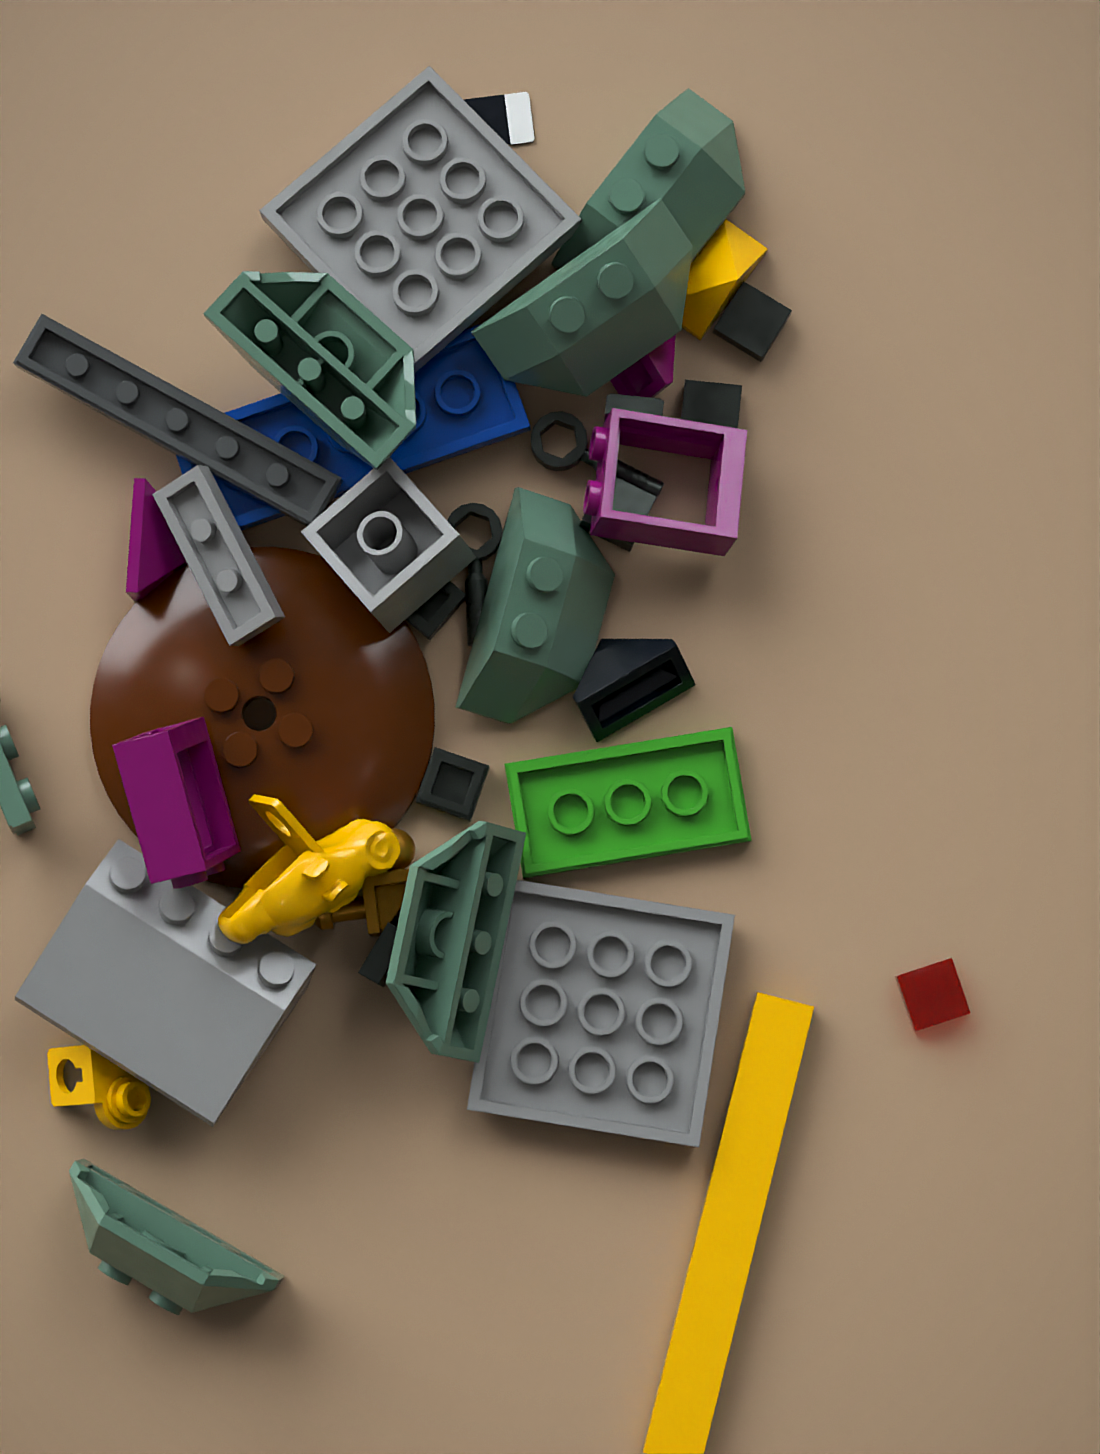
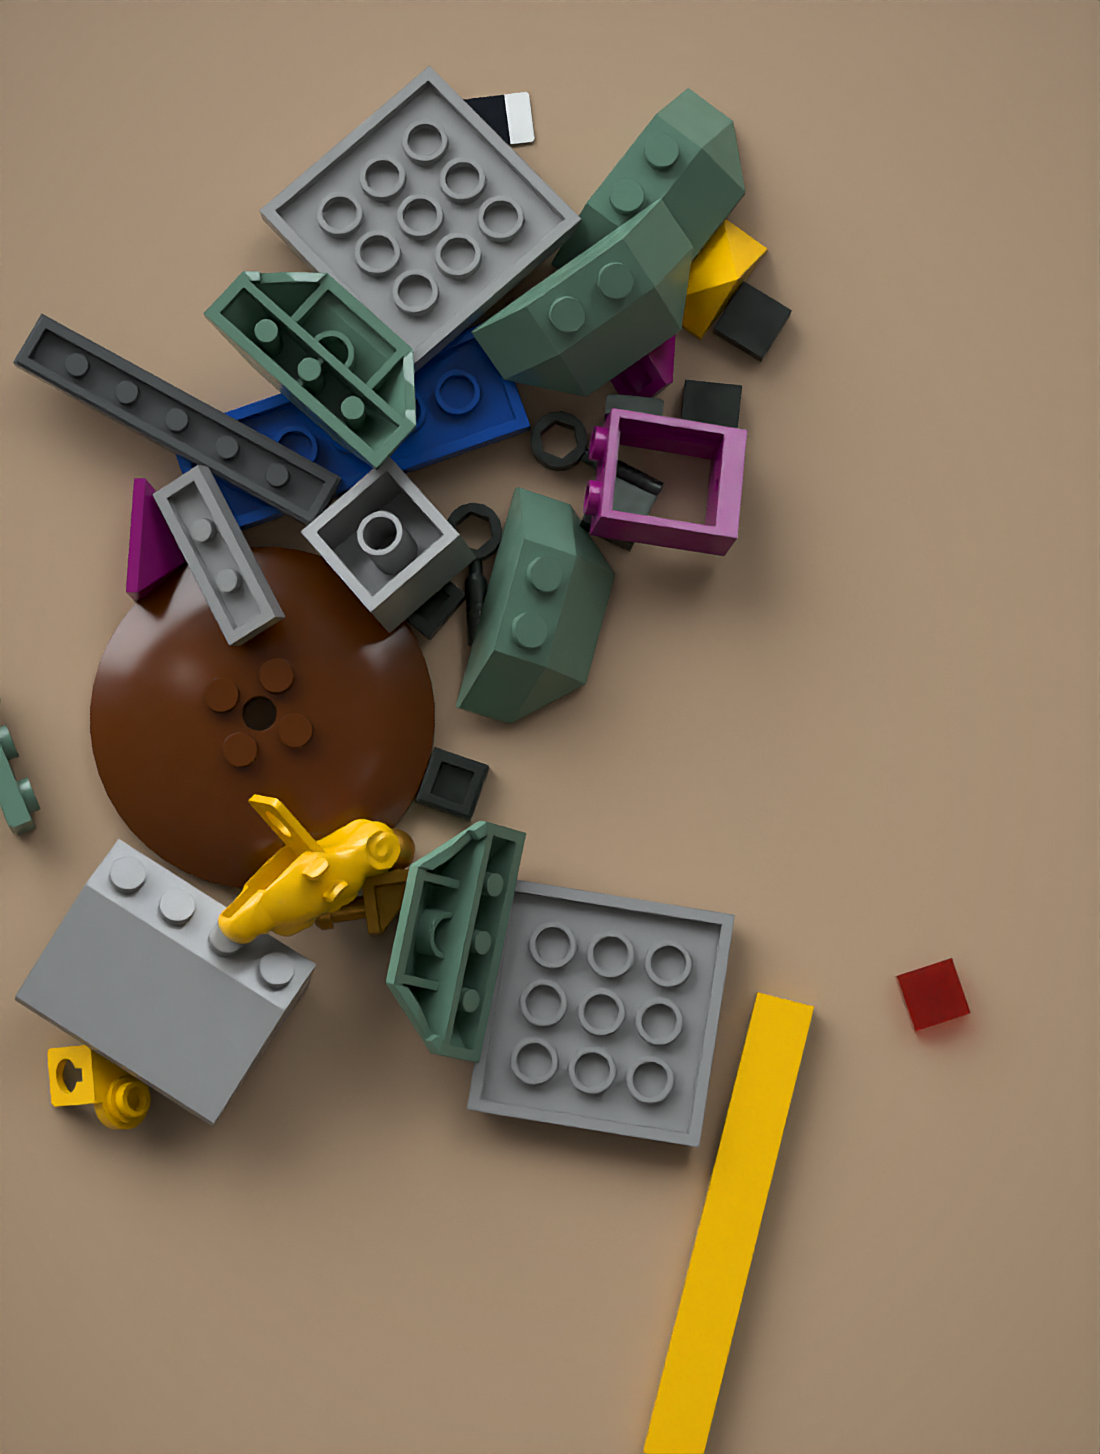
sand green wedge [69,1159,284,1315] -> none
magenta window [112,717,241,889] -> none
pearl dark grey tile [358,922,397,987] -> none
bright green tile [505,727,752,879] -> none
black slope [573,639,696,742] -> none

